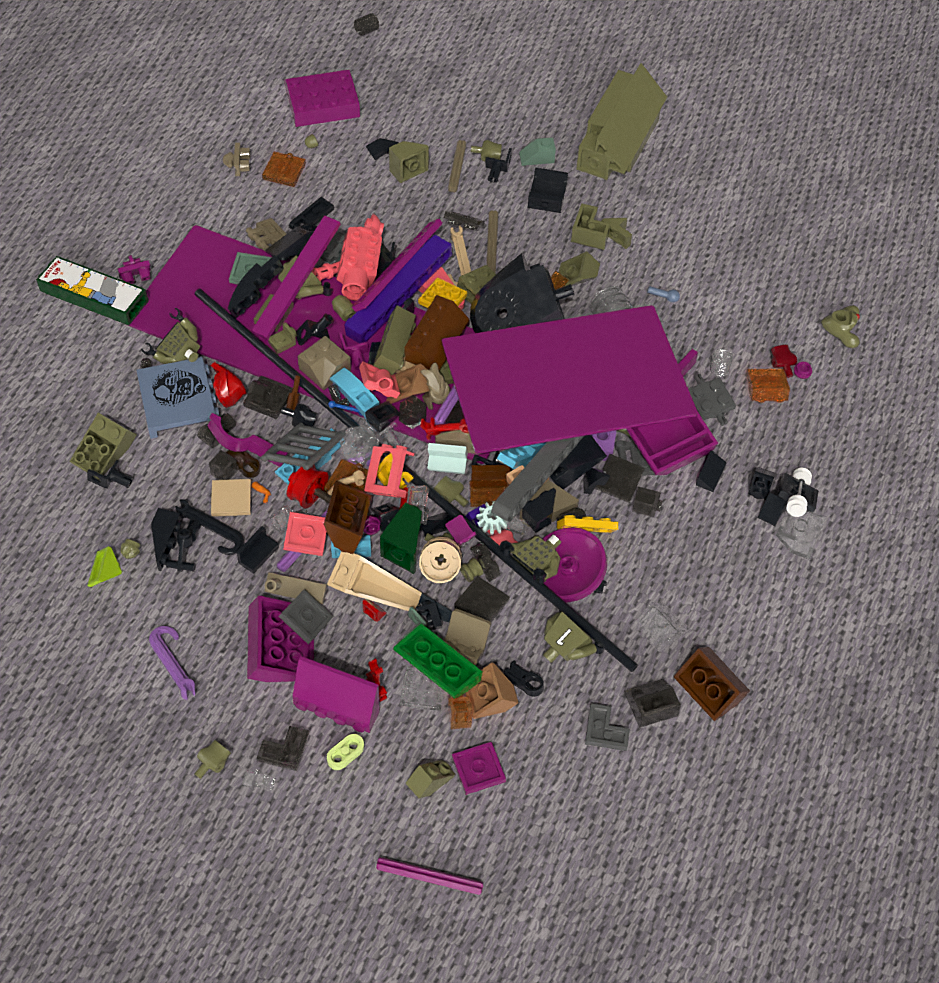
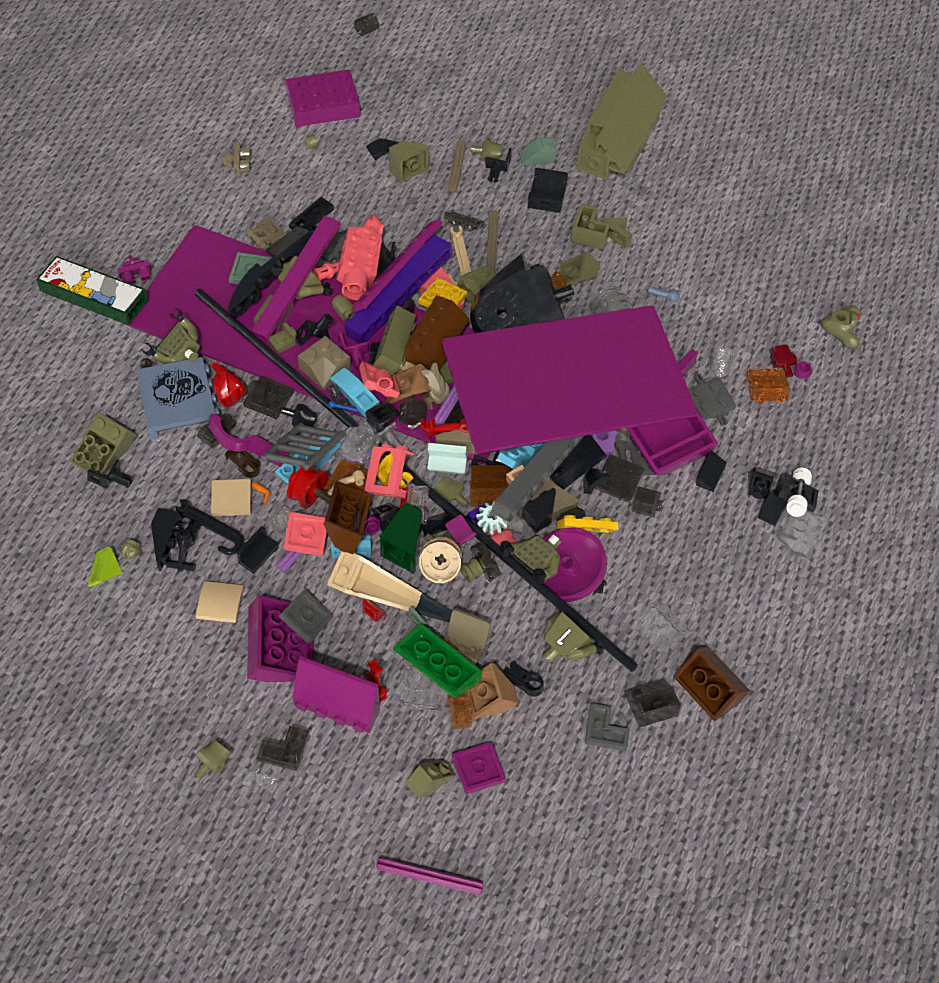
medium lavender piece [149,626,196,700] -> none
clear smoke brick [209,450,238,480] -> none
clear orange plate [262,151,306,187] -> none
dark tan piece [264,572,327,604] -> none
reddish brown axle [286,375,300,410] -> none
yellowish green plate [327,734,364,770] -> none
black bracket [415,601,442,630] -> none
clear smoke tile [454,576,510,622] -> none
none -> tan slope [196,581,244,623]

